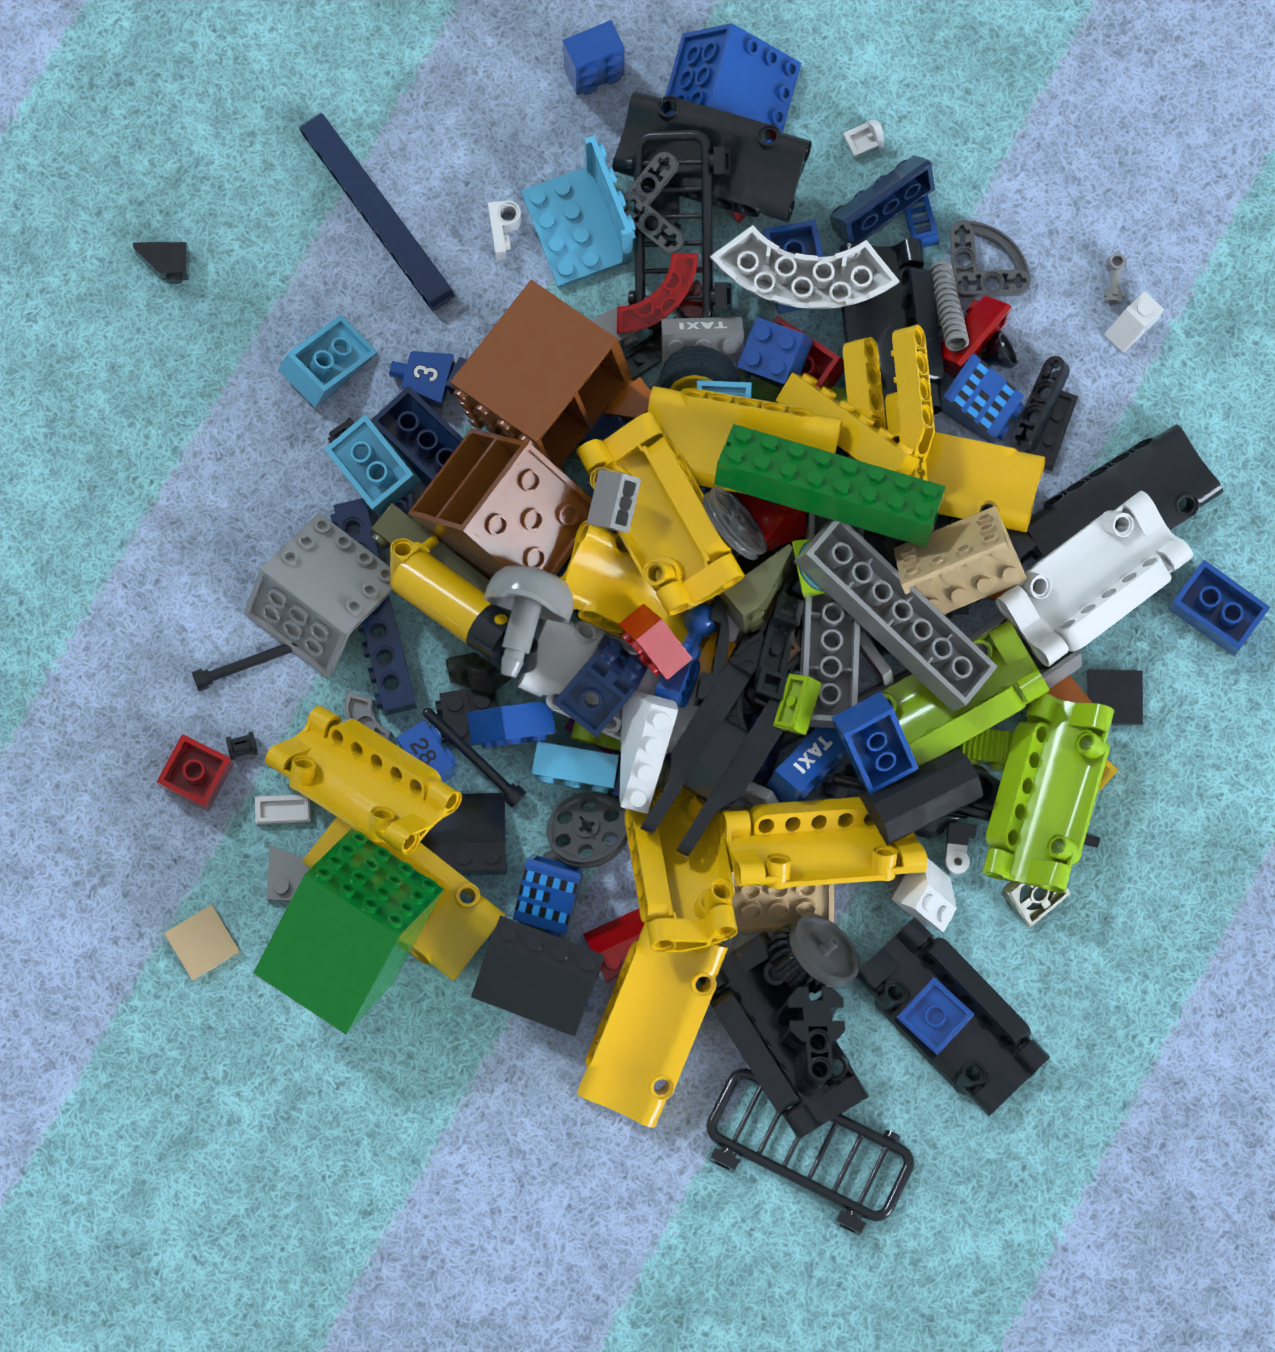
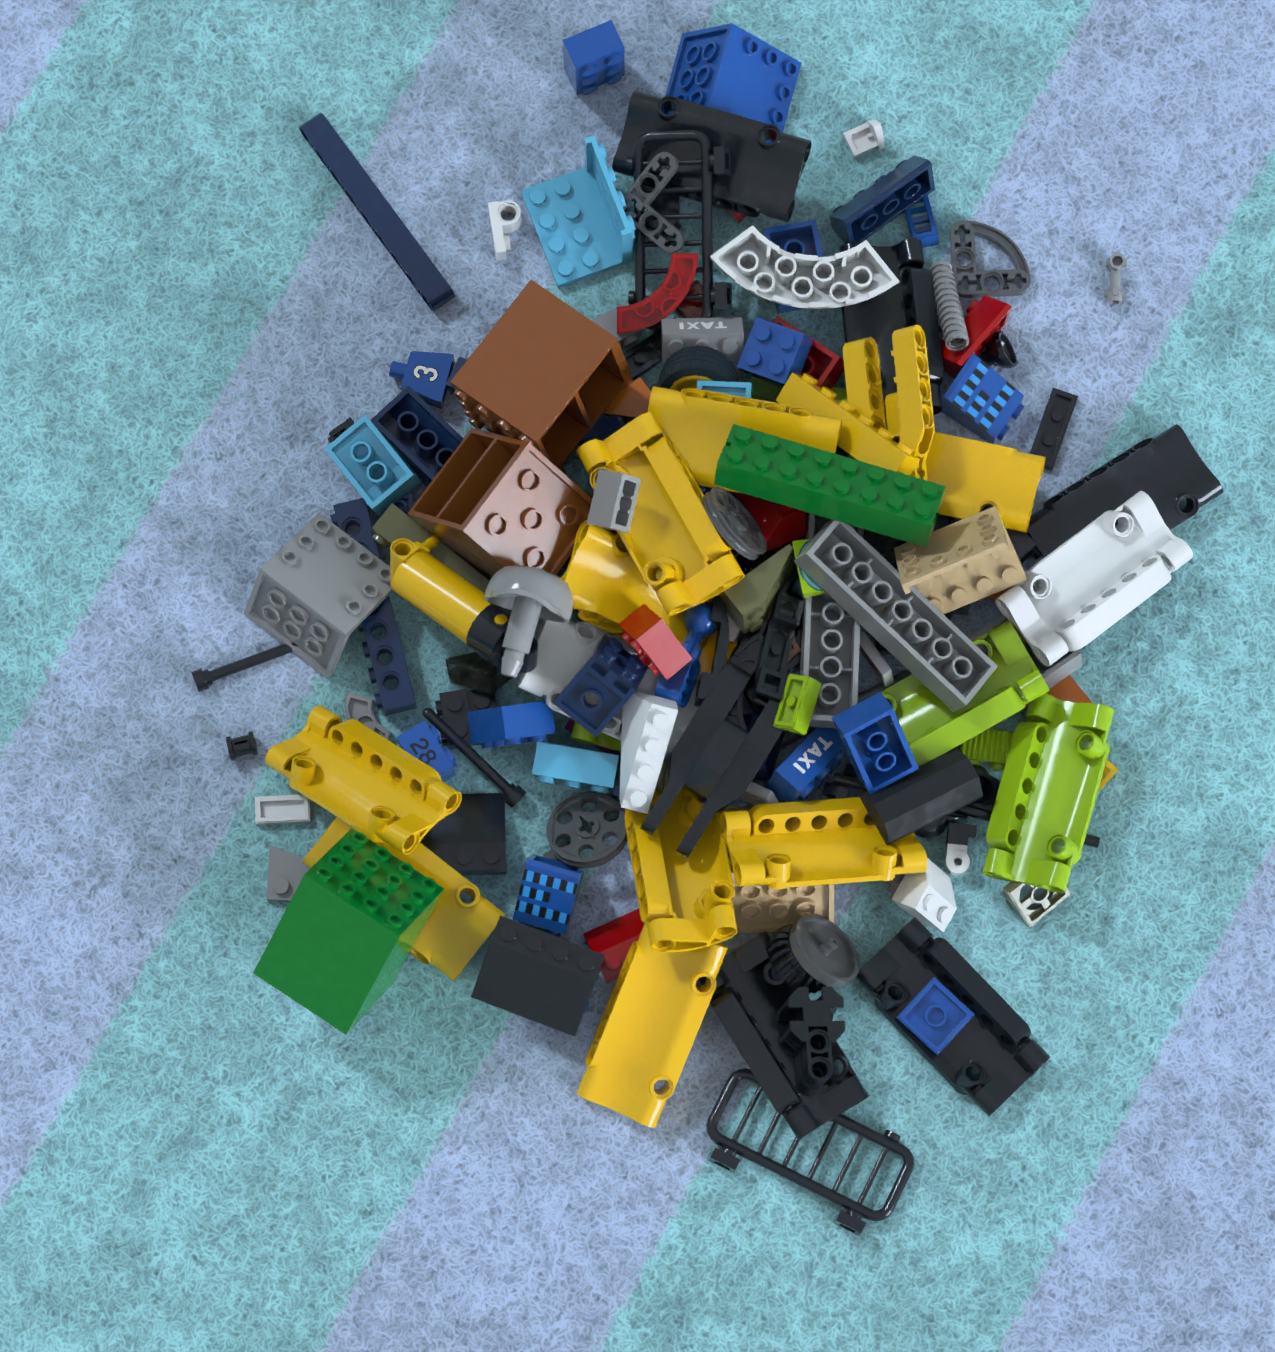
black slope [133,242,189,284] -> none
red brick [156,734,234,812] -> none
tan tile [164,904,240,981] -> none
medium azure slope [278,315,377,408] -> none
black beam [1010,356,1070,453] -> none
black tile [1087,669,1143,726] -> none
white slope [1104,291,1164,354] -> none
blue brick [1168,560,1271,656] -> none

